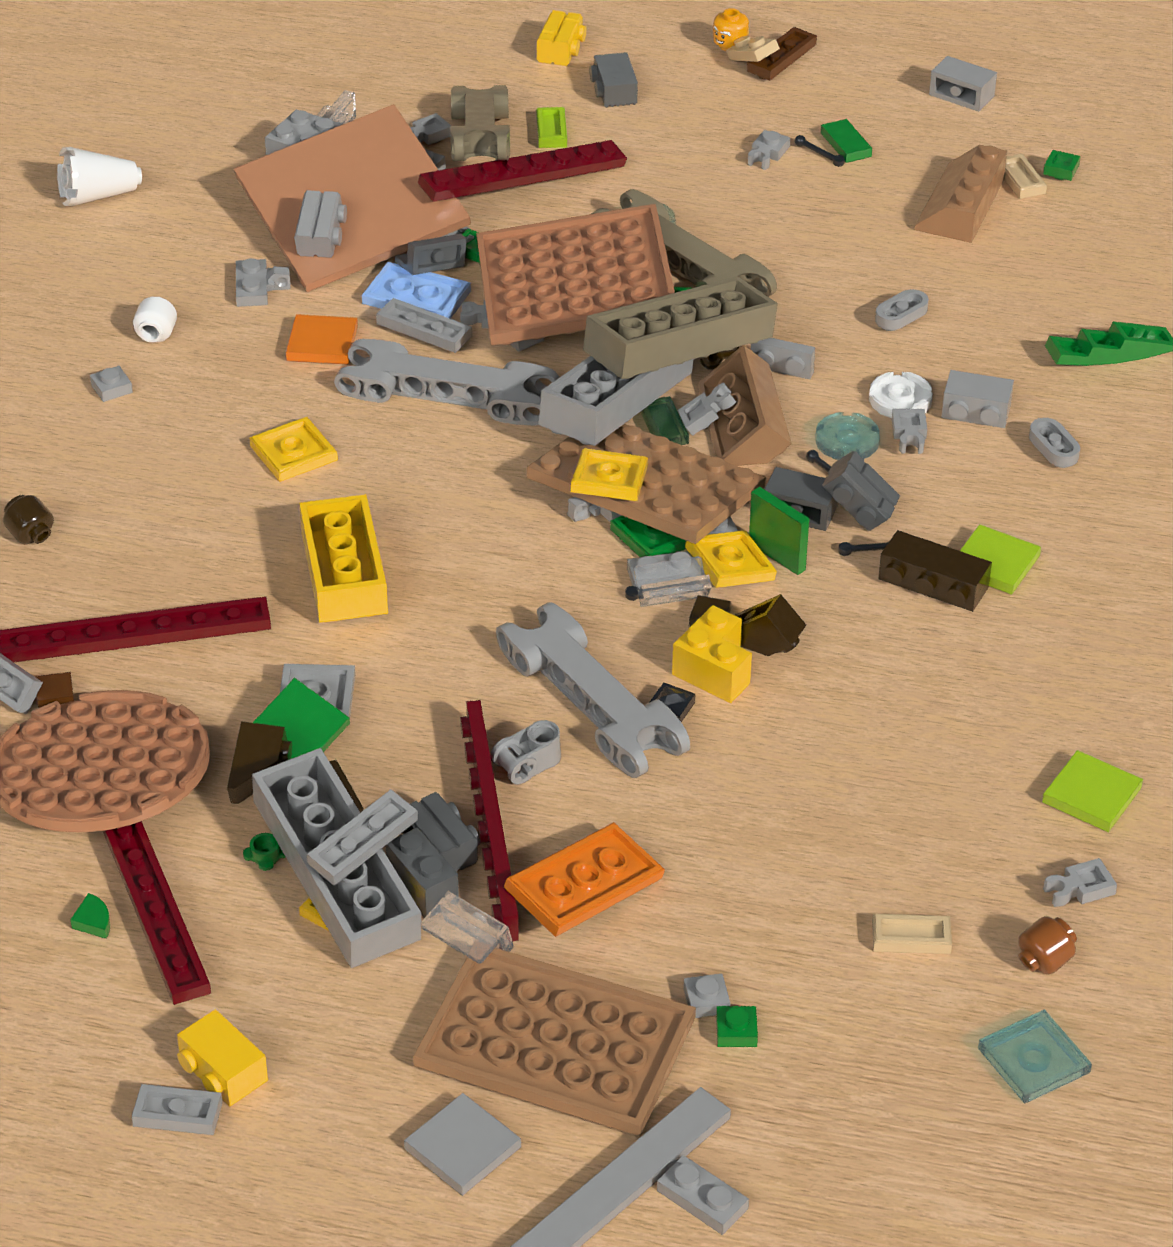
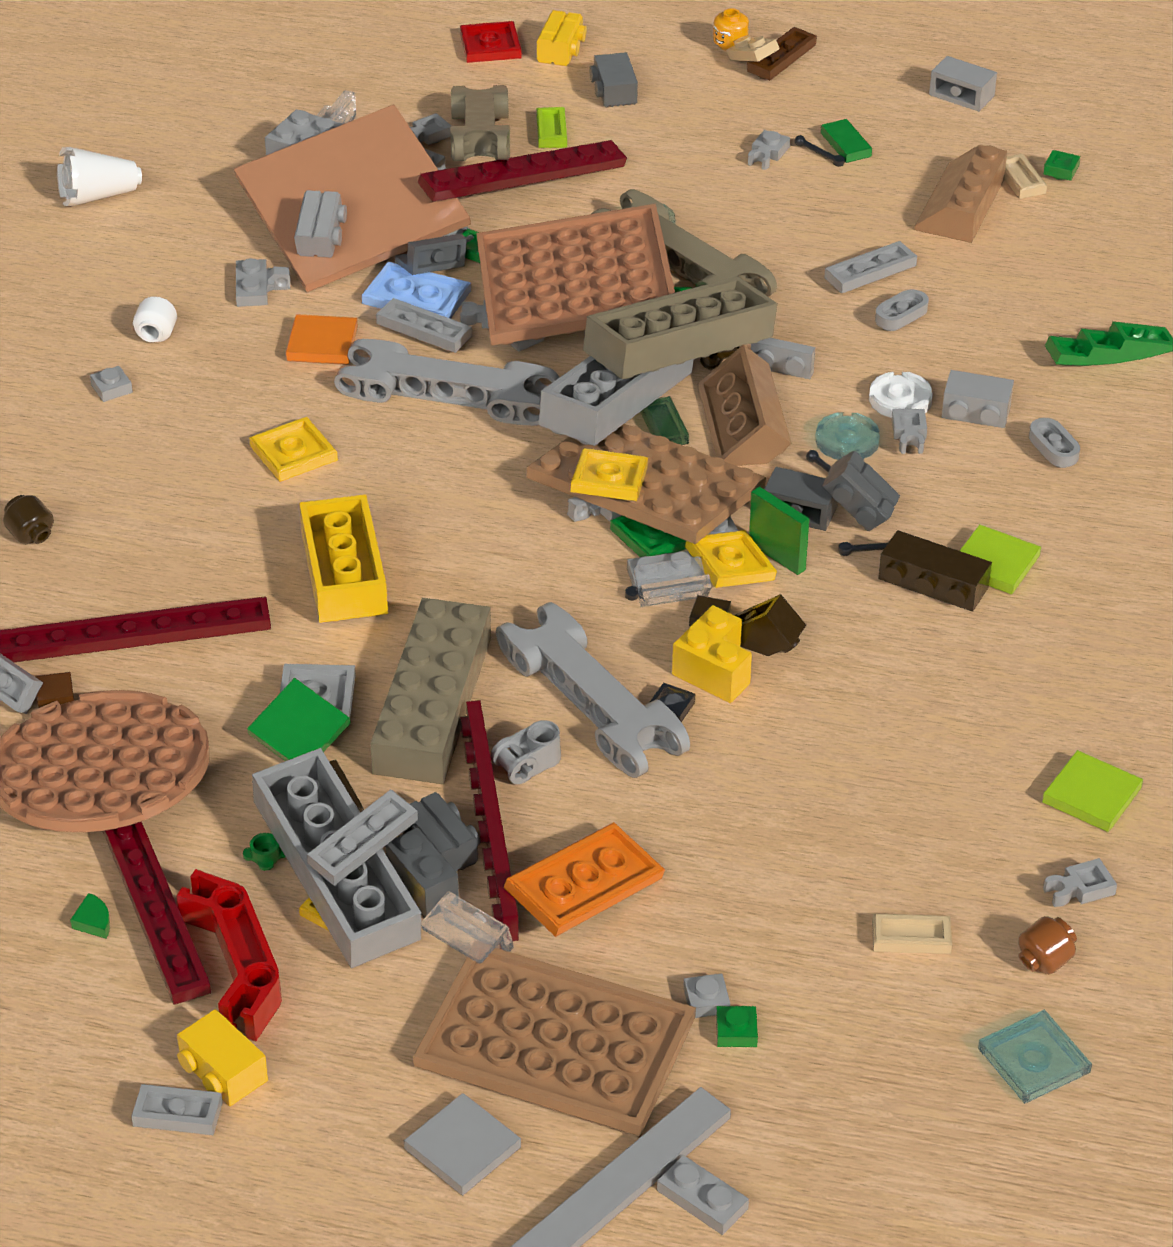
dark brown slope [227,721,292,804] -> none
light grey plate [678,383,736,436] -> none
none -> red piece [176,869,282,1042]
none -> dark tan brick [370,597,491,785]
none -> red tile [460,21,522,63]
none -> light grey plate [824,241,917,293]

